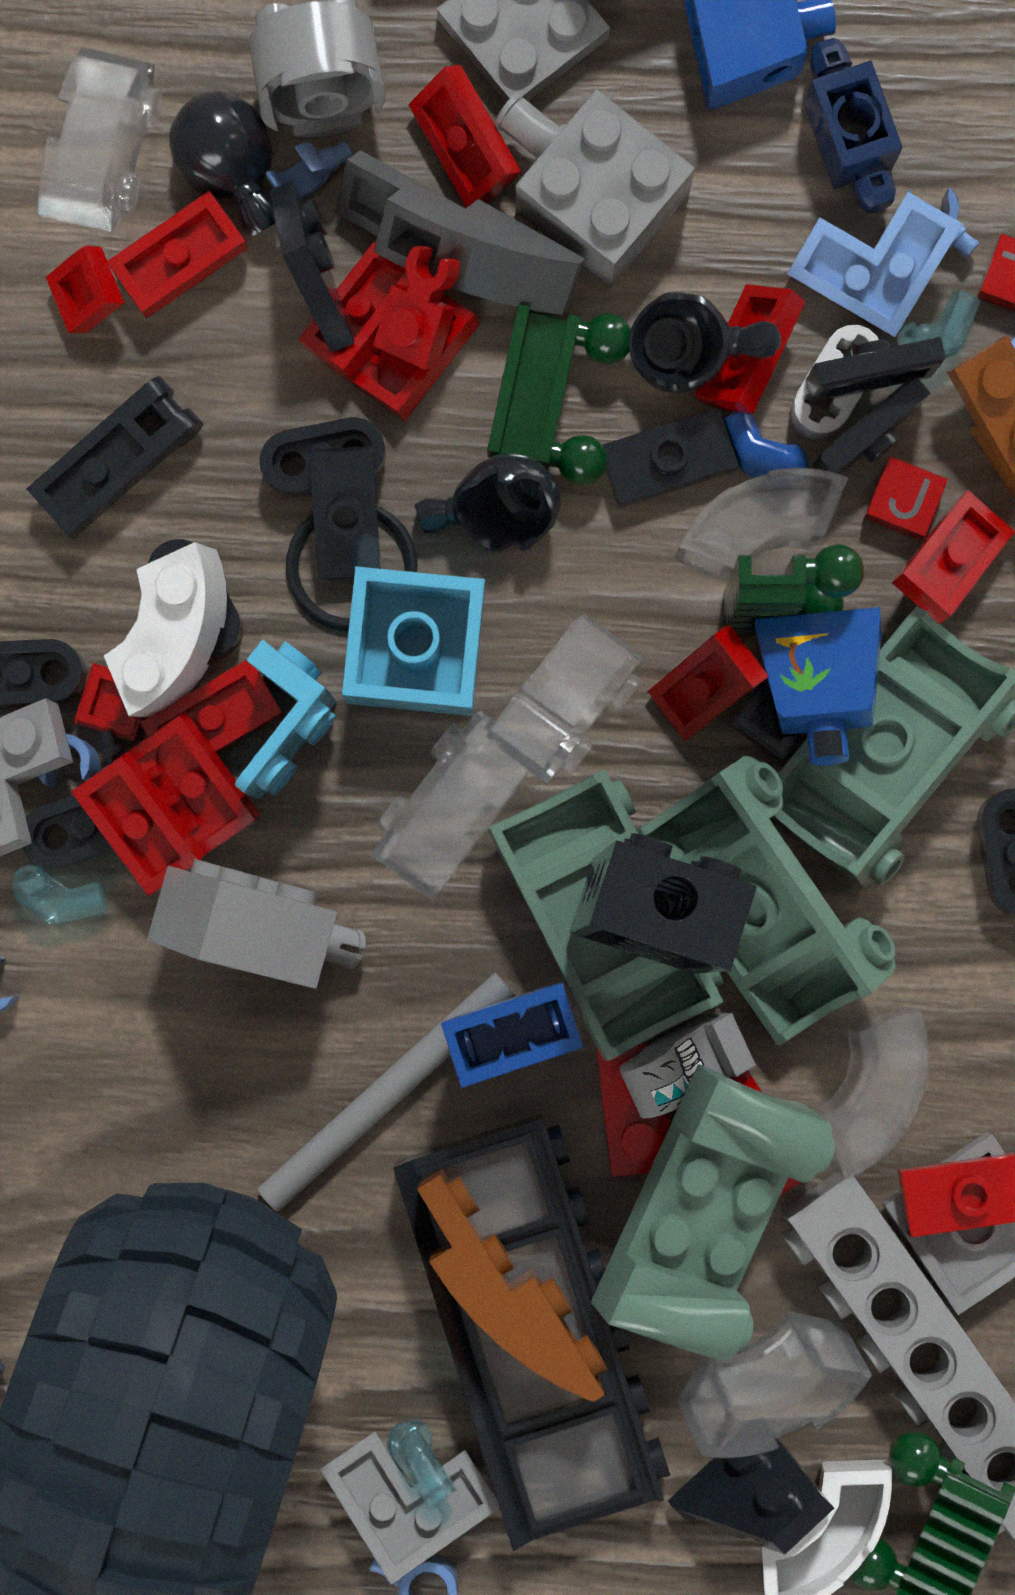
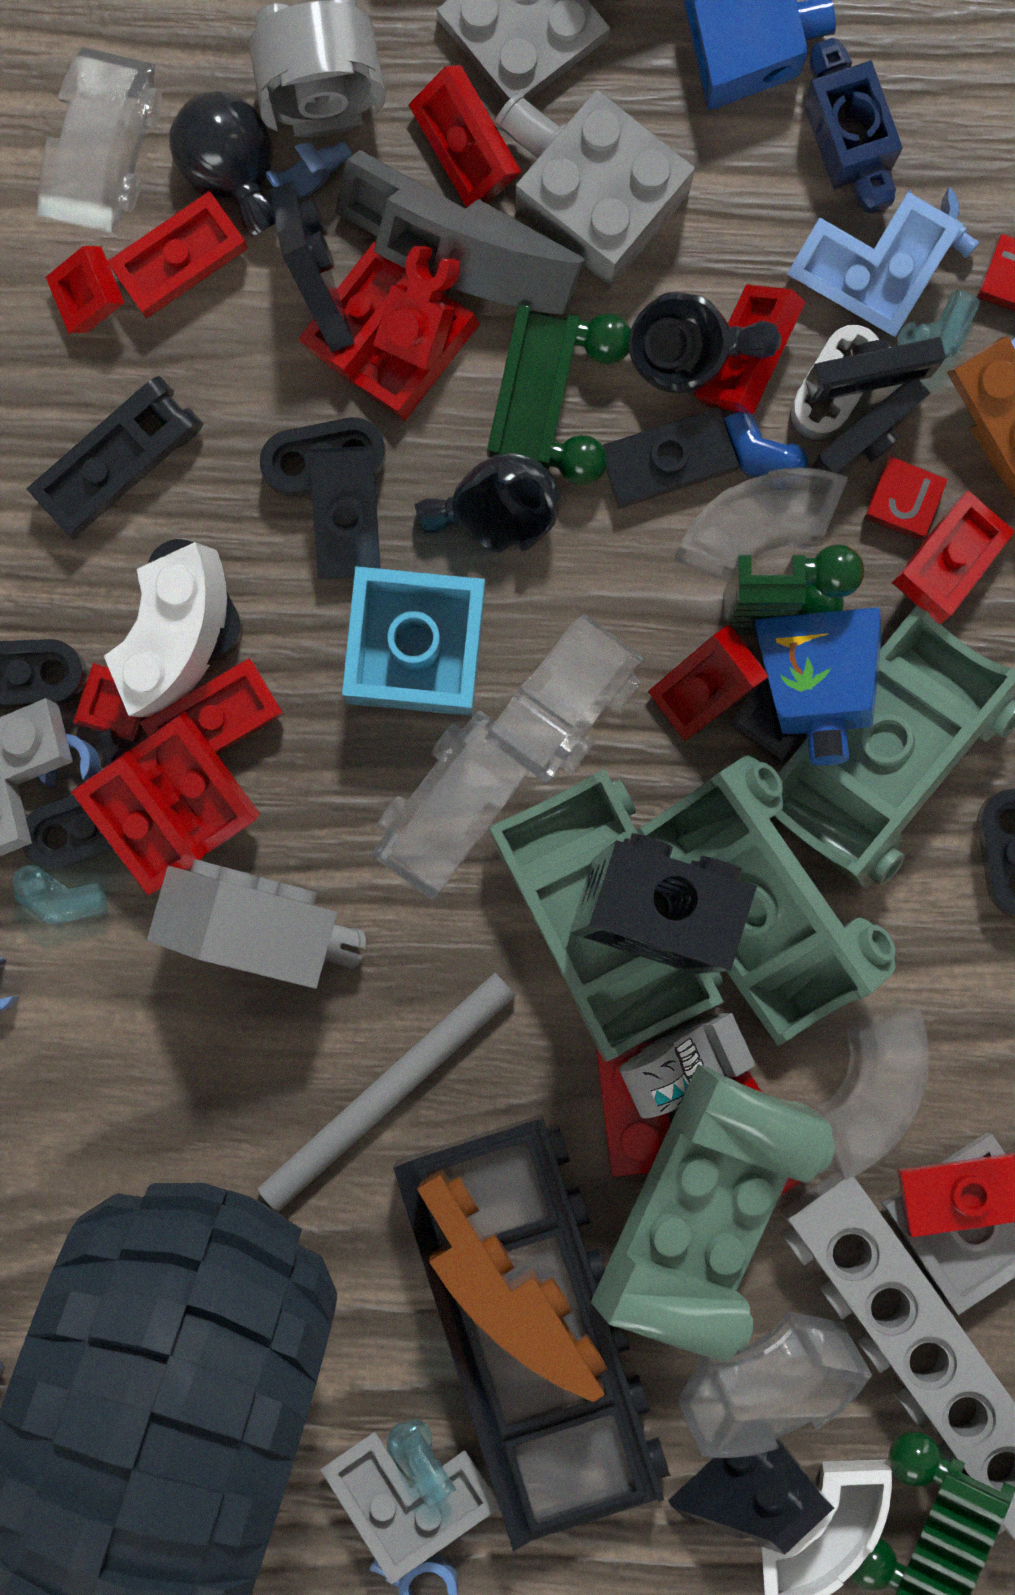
medium azure bracket [234,639,337,799] -> none
black tyre [286,505,418,631] -> none
blue torso [441,983,584,1088] -> none

